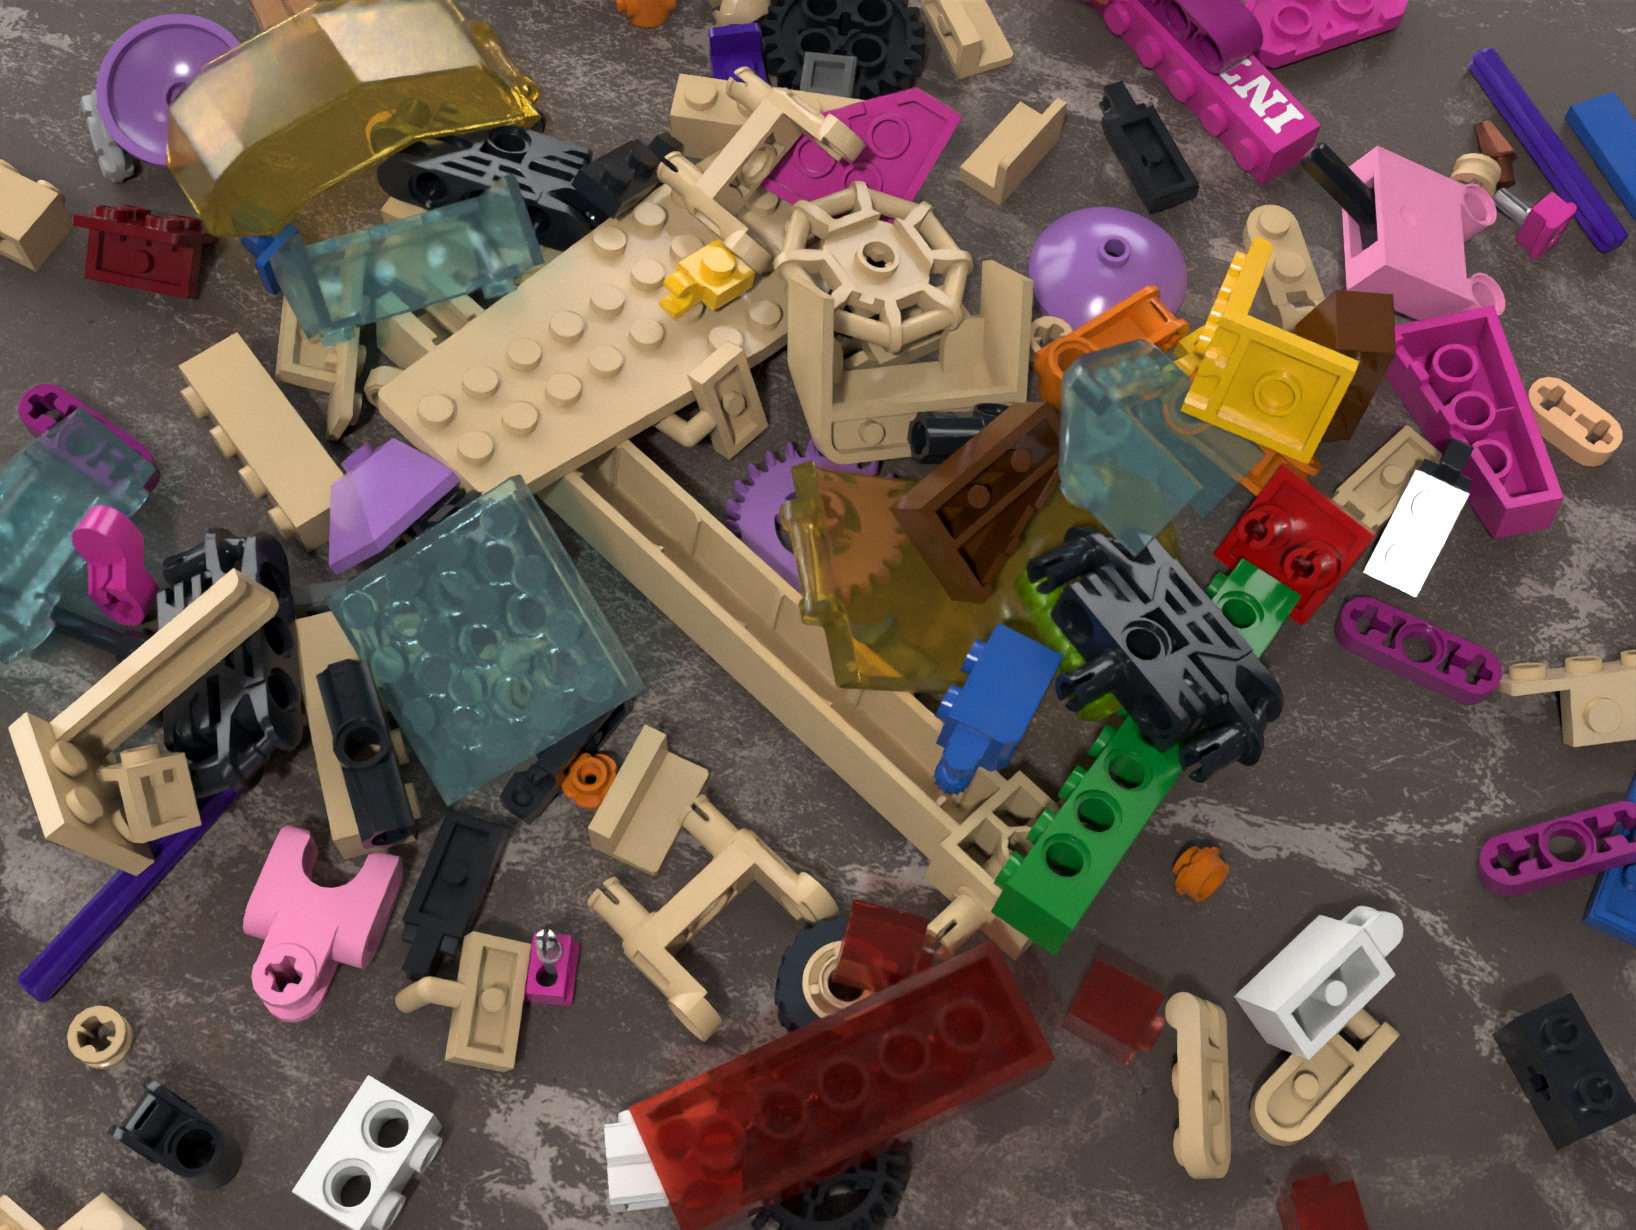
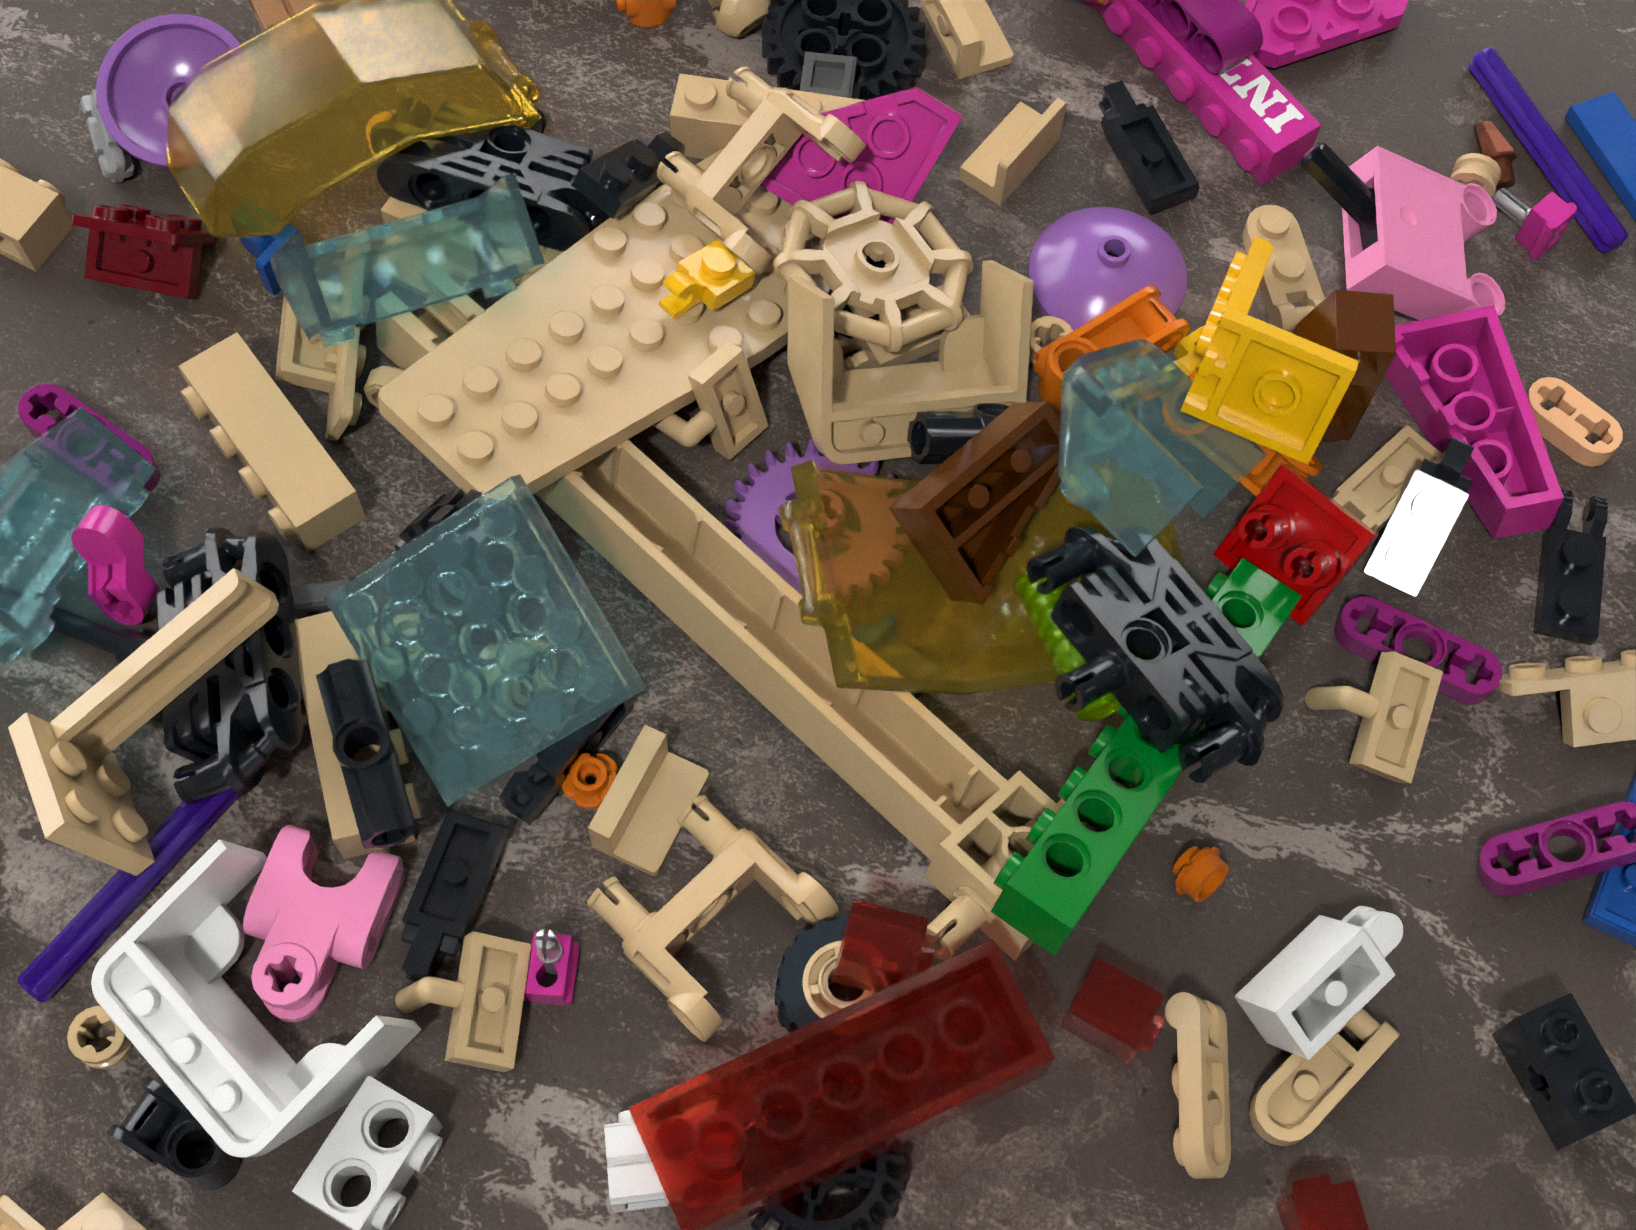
tan bracket [101,744,202,843] -> none
medium lavender slope [329,438,460,575] -> none
dark purple bracket [709,23,767,83] -> none
blue hinge [933,623,1064,796] -> none
none -> white windscreen [91,839,422,1157]
none -> tan plate [1305,651,1443,784]
none -> black hinge [1533,489,1608,646]

